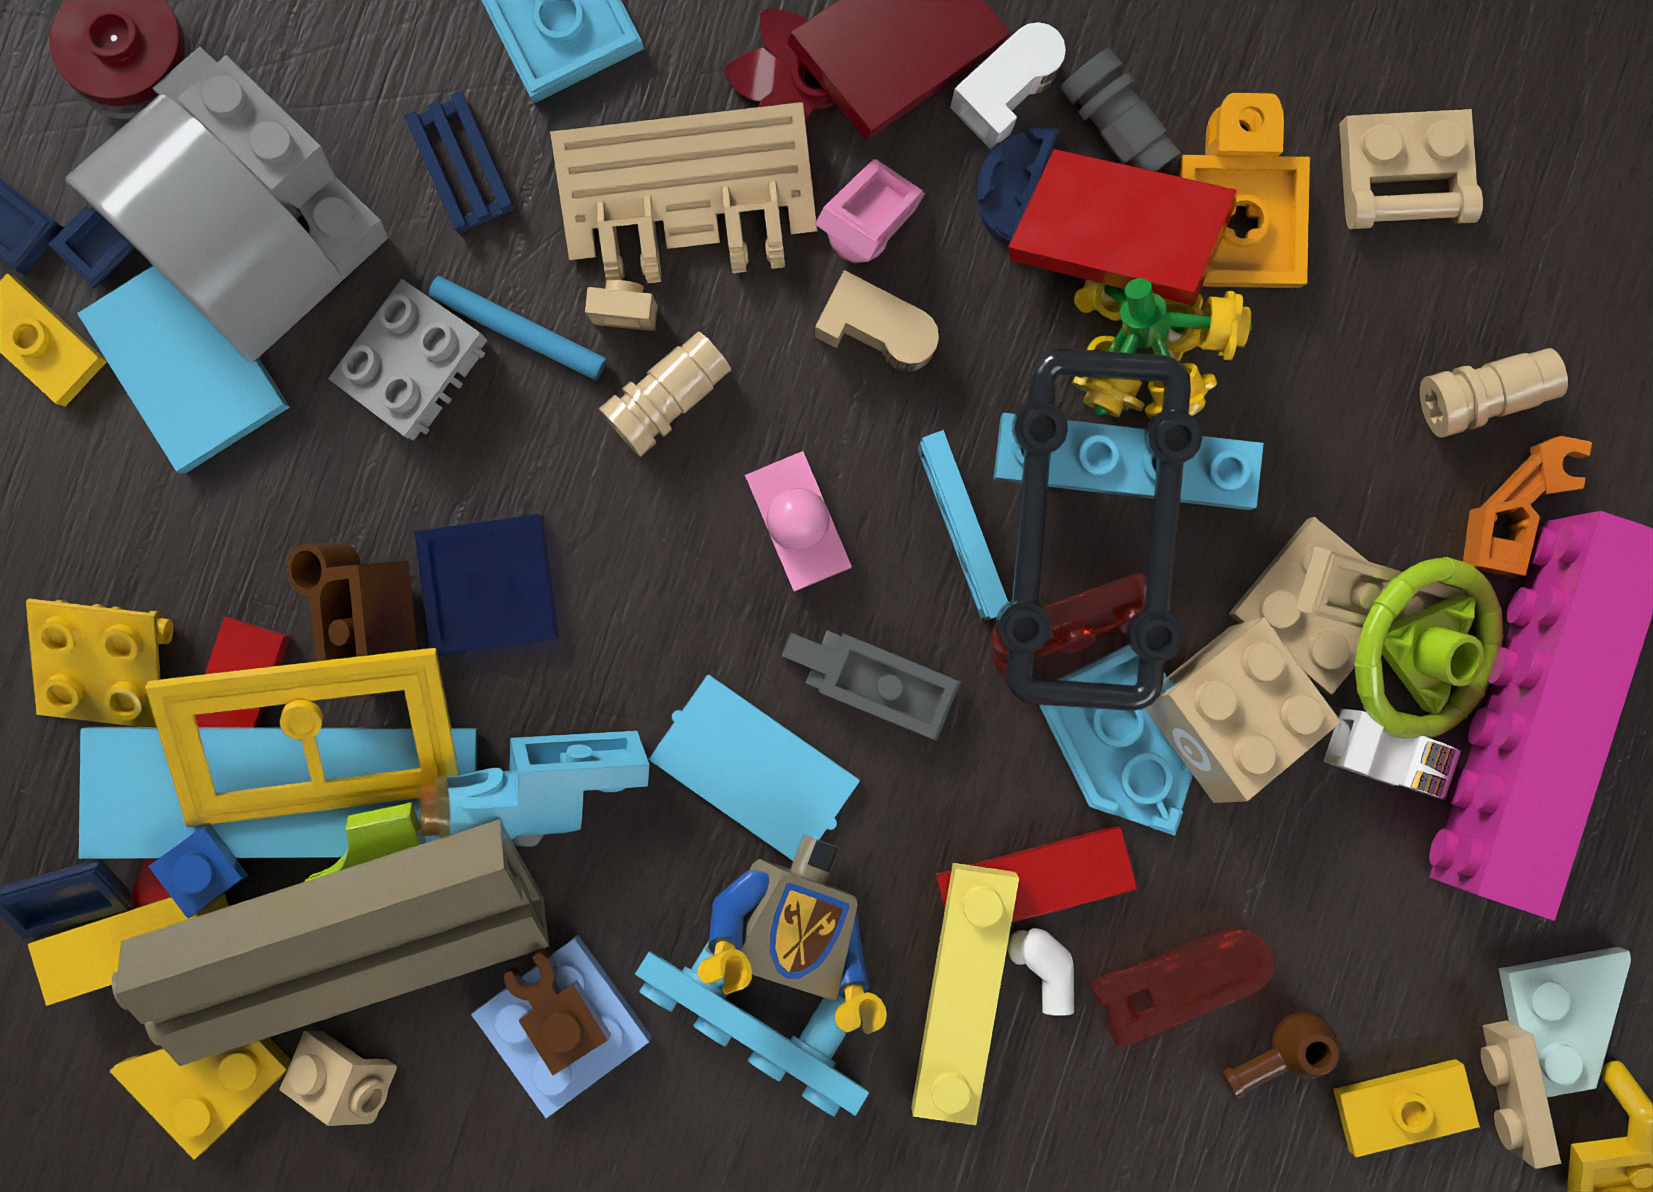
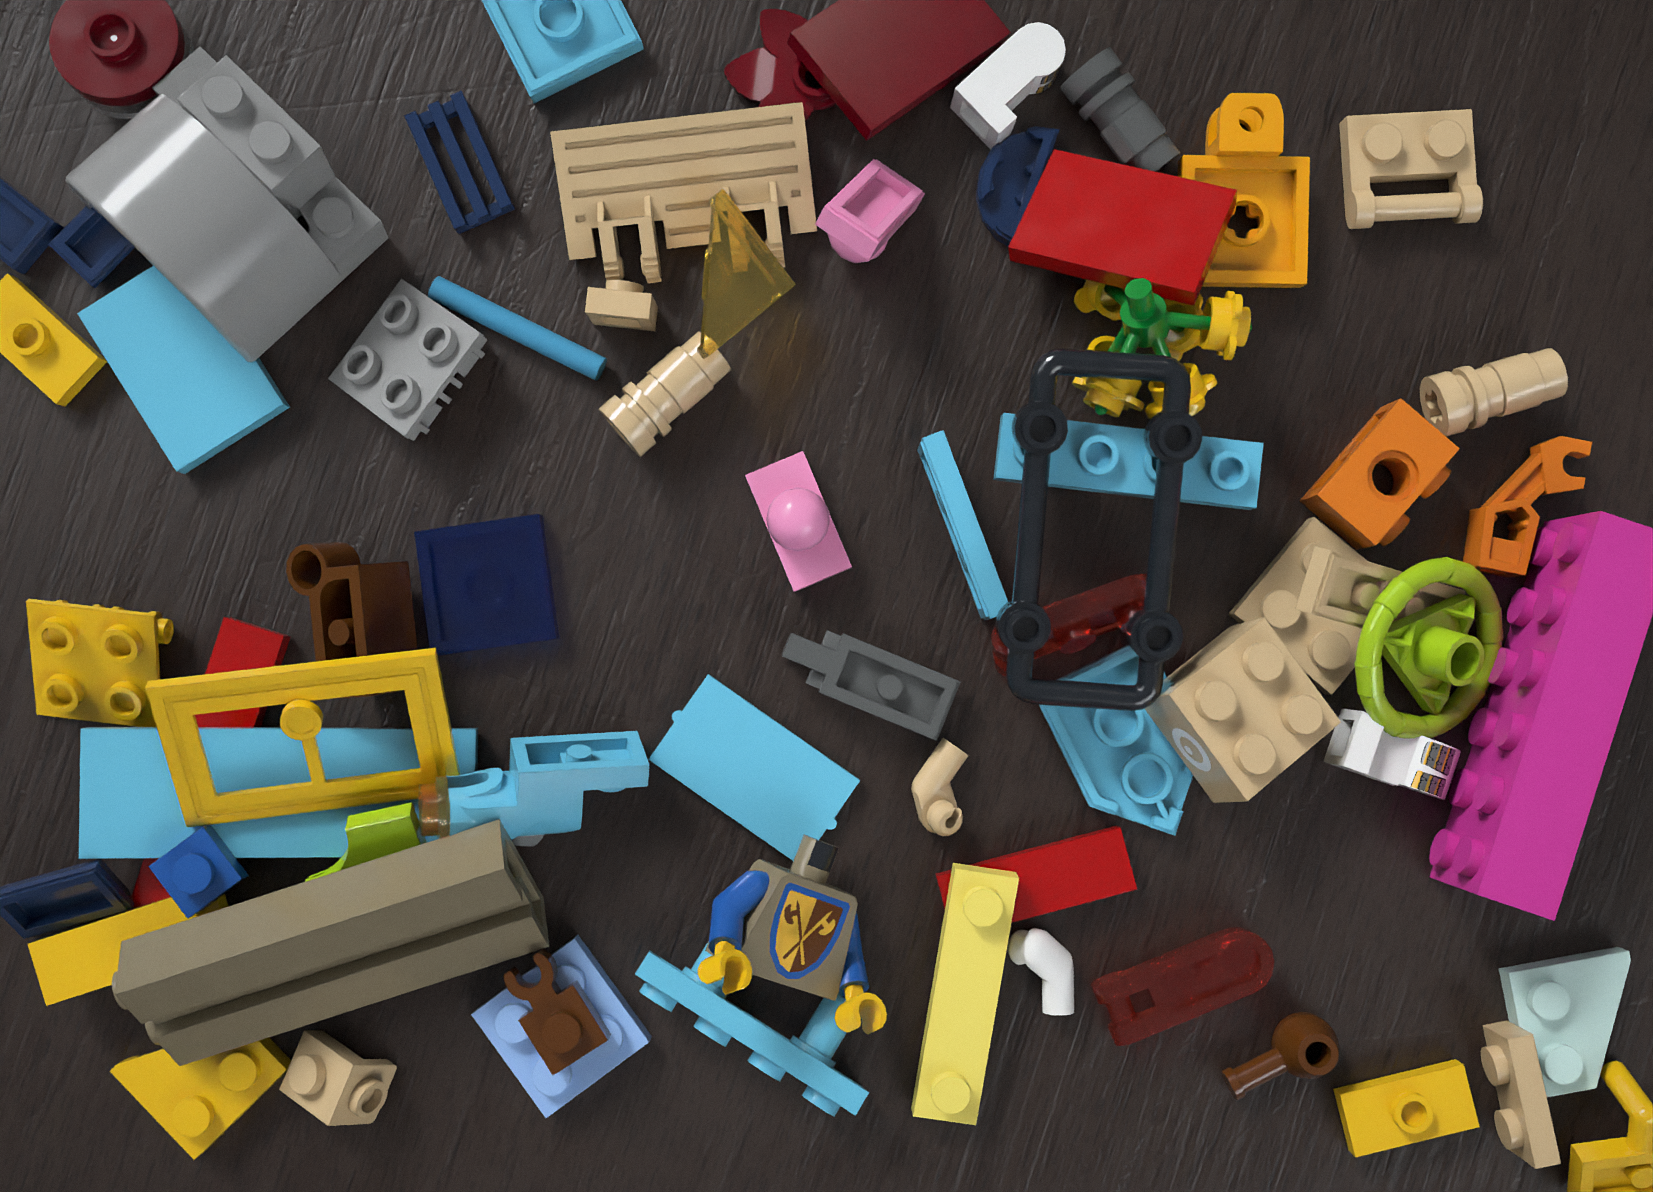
tan leg [815,270,939,372] -> none
none -> clear yellow tile [697,189,796,359]
none -> tan arm [911,738,969,836]
none -> orange brick [1300,398,1460,550]

